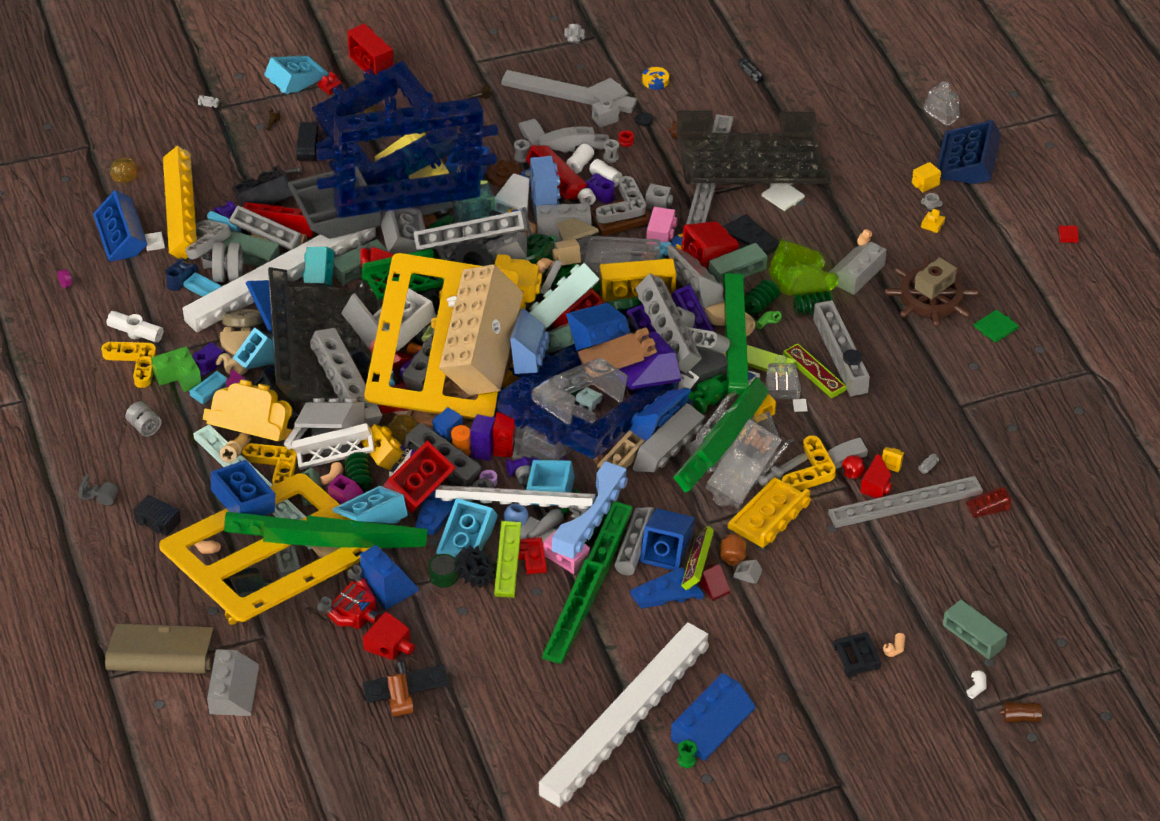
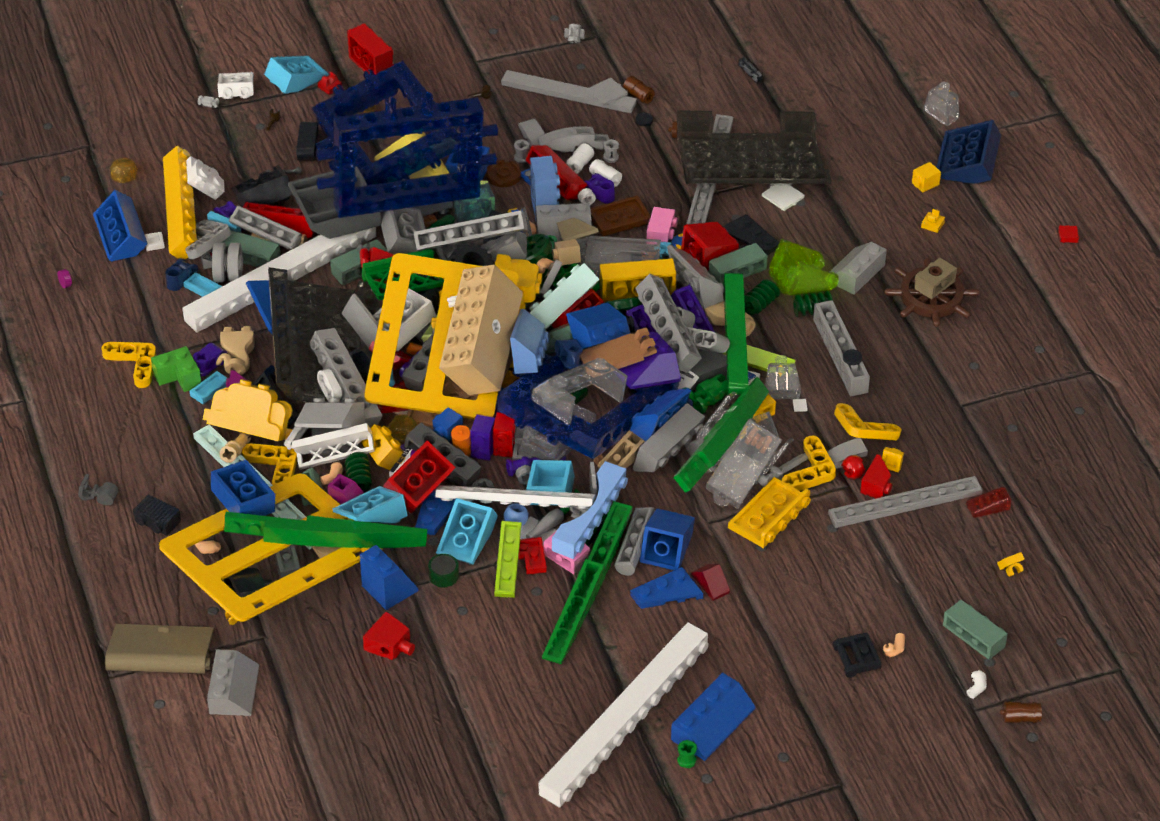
white piece [107,311,164,343] -> none
light grey wheel [125,401,161,437] -> none
dark tan wheel [222,309,264,328] -> none
medium azure slope [233,327,287,369] -> none
teal brick [303,247,334,287] -> none
red torso [317,565,381,629] -> none
black plate [362,660,449,704] -> none
dark orange piece [387,673,413,717] -> none
black gear [454,545,497,588] -> none
lavender bush [480,470,497,487] -> none
white slope [494,173,529,220] -> none
light aqua tile [575,387,603,412] -> none
light grey brick [592,98,620,128] -> none
light grey beam [596,176,646,223] -> none
red bush [618,130,634,147] -> none
piece [642,67,669,90] -> none
light grey brick [645,184,673,210] -> none
tile [681,526,714,590] -> none
dark orange head [720,534,747,566] -> none
light grey slope [733,560,762,584] -> none
bright green arm [755,311,782,330] -> none
tile [783,343,846,399] -> none
light nougat arm [857,229,872,246] -> none
light grey piece [918,453,939,474] -> none
light grey plate [921,193,942,210] -> none
green piece [974,309,1019,343] -> none
none -> white plate [186,156,225,200]
none -> white plate [218,72,254,99]
none -> white beam [317,369,342,401]
none -> dark blue piece [555,339,583,370]
none -> light grey piece [589,462,597,500]
none -> reddish brown piece [623,76,655,104]
none -> yellow beam [834,403,902,440]
none -> yellow tile [997,552,1024,577]

